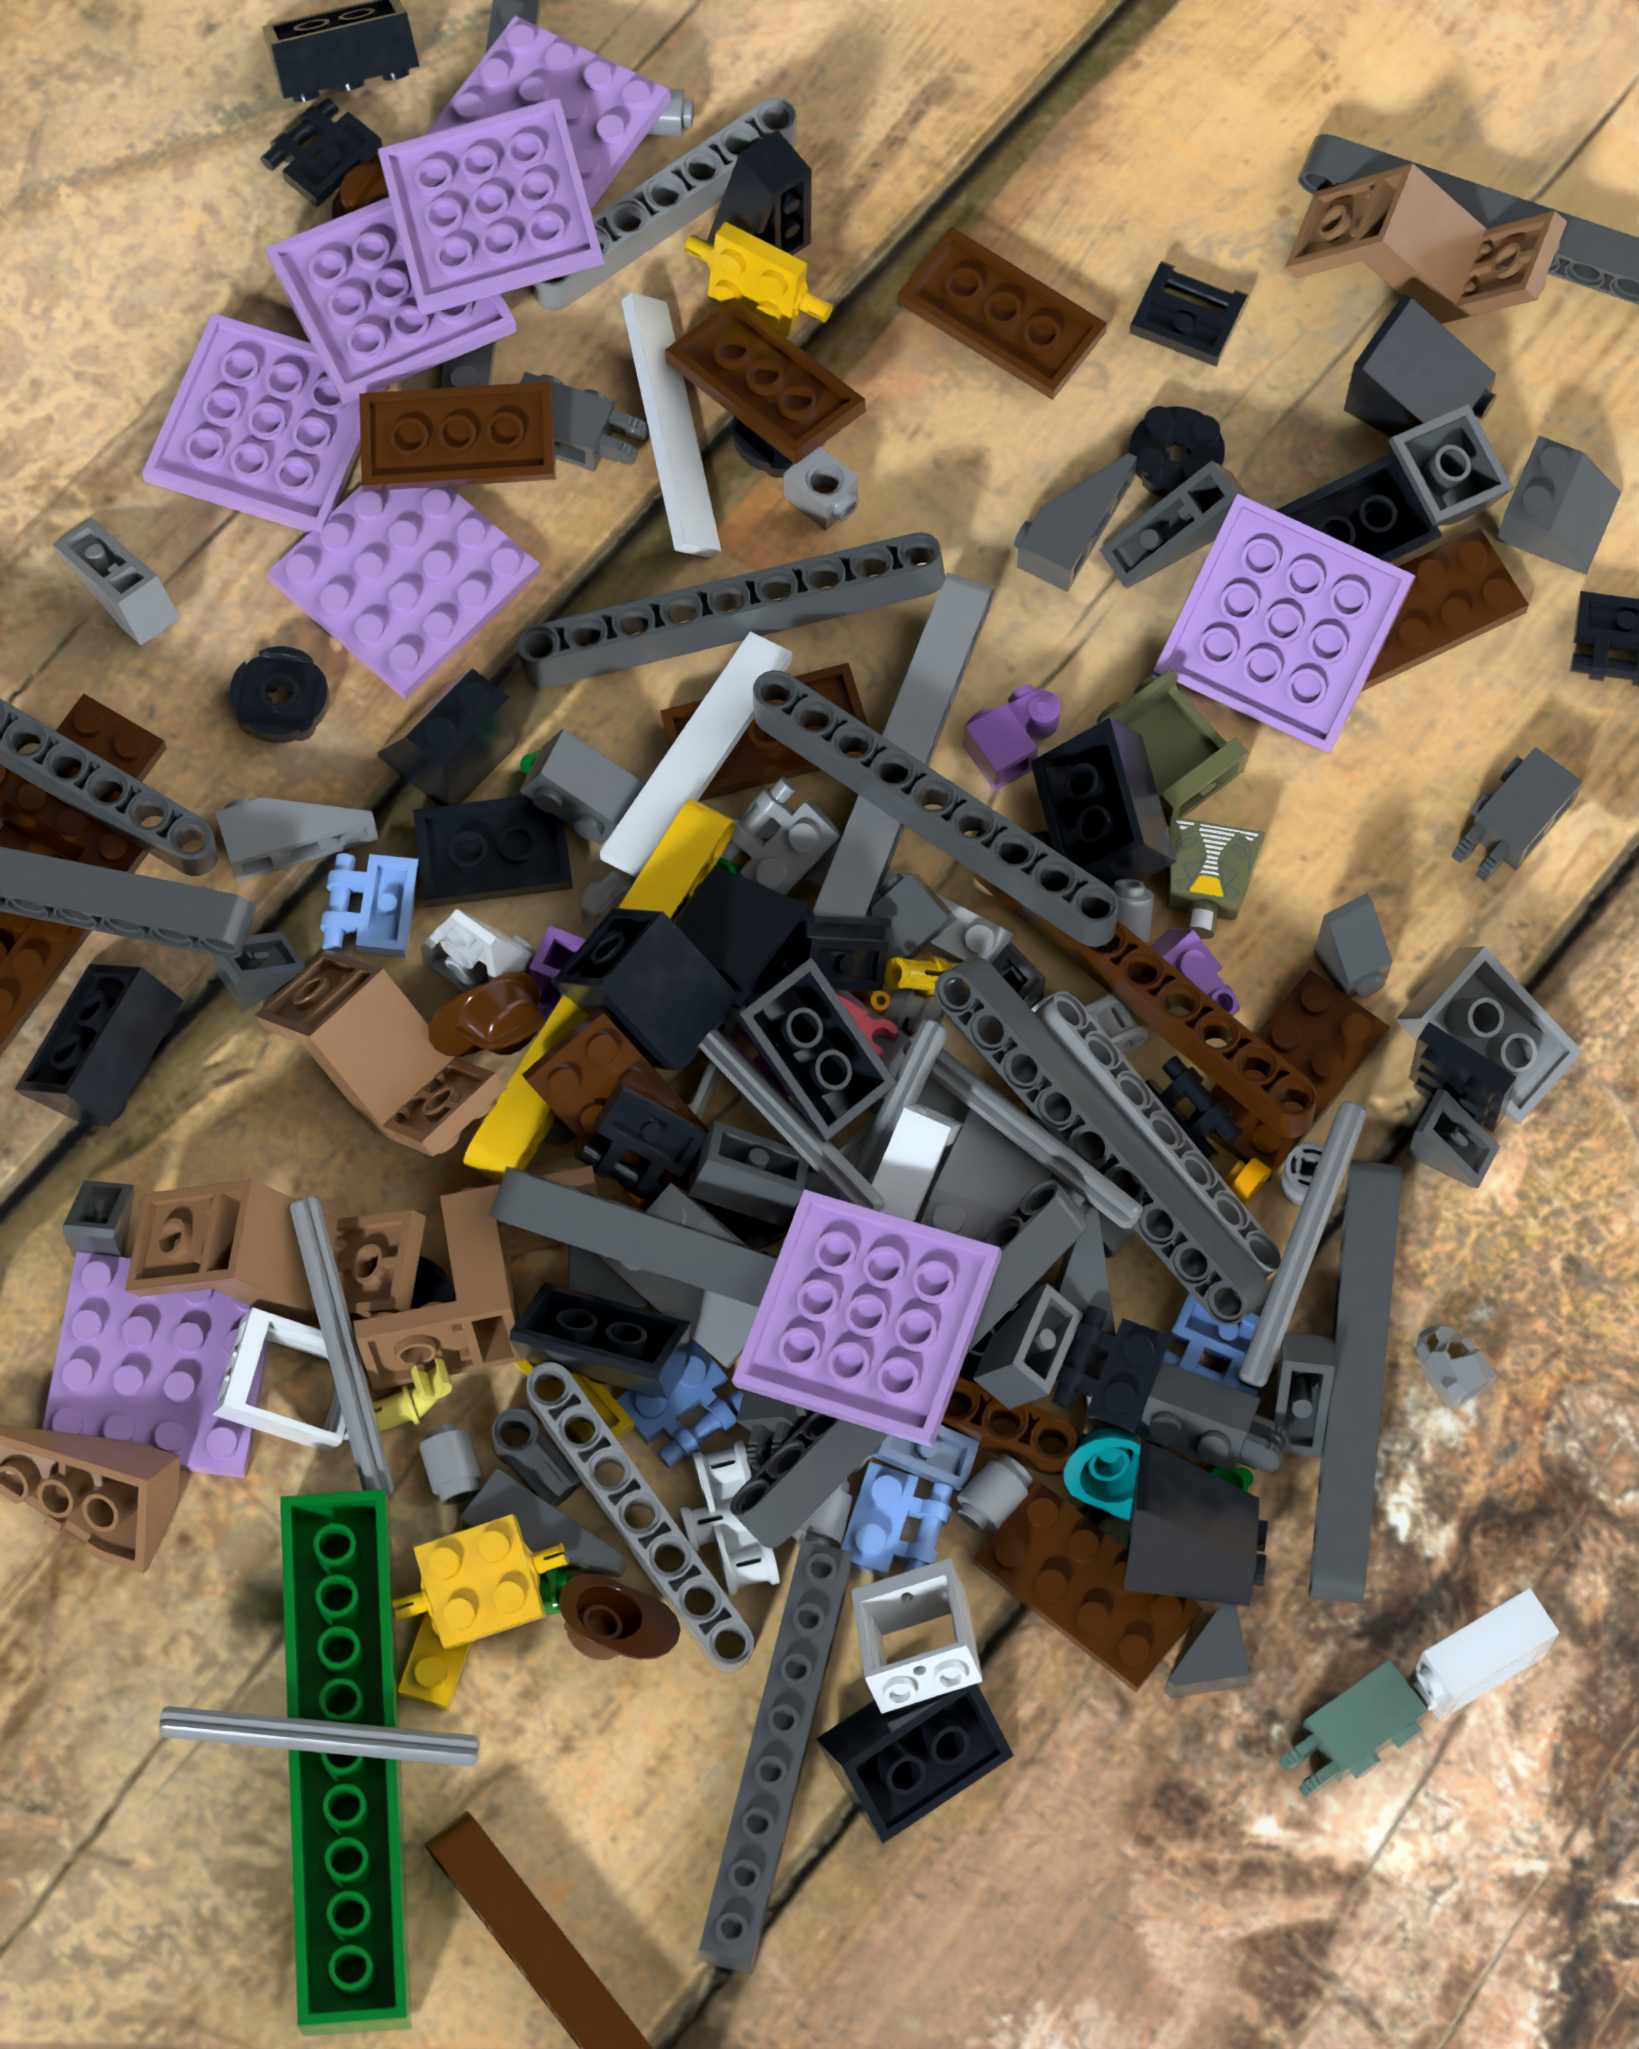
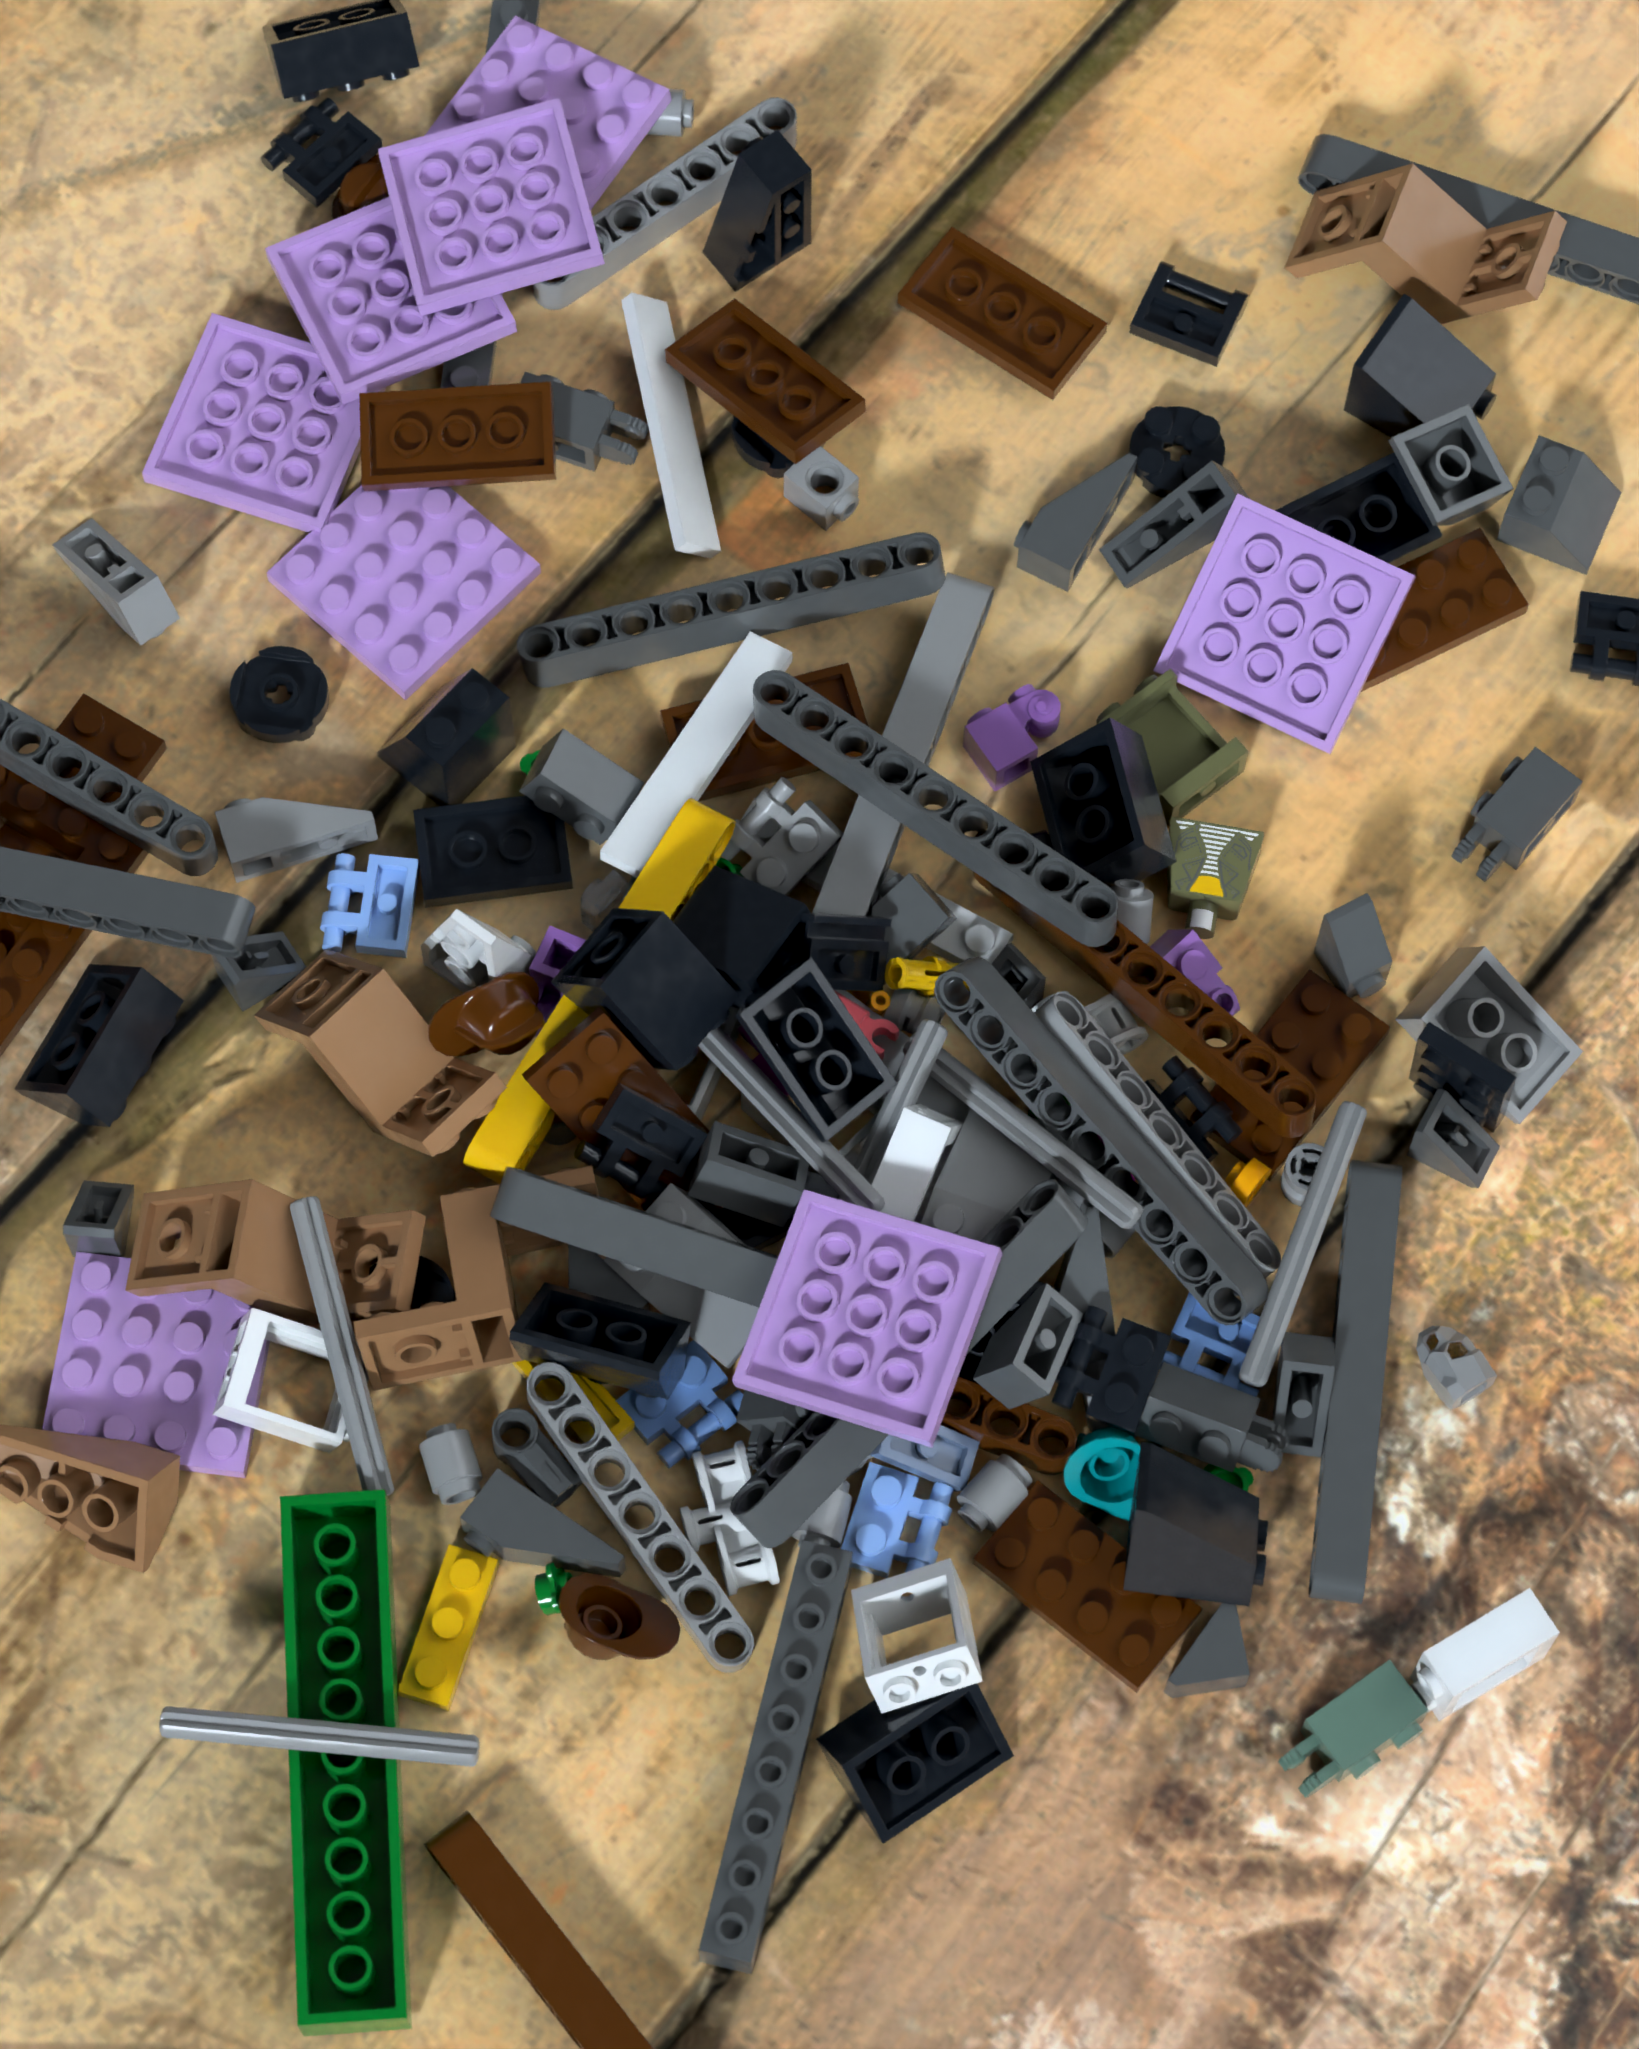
light yellow piece [372,1358,452,1432] -> none
yellow plate [392,1514,569,1650] -> none
yellow plate [684,222,833,337] -> none

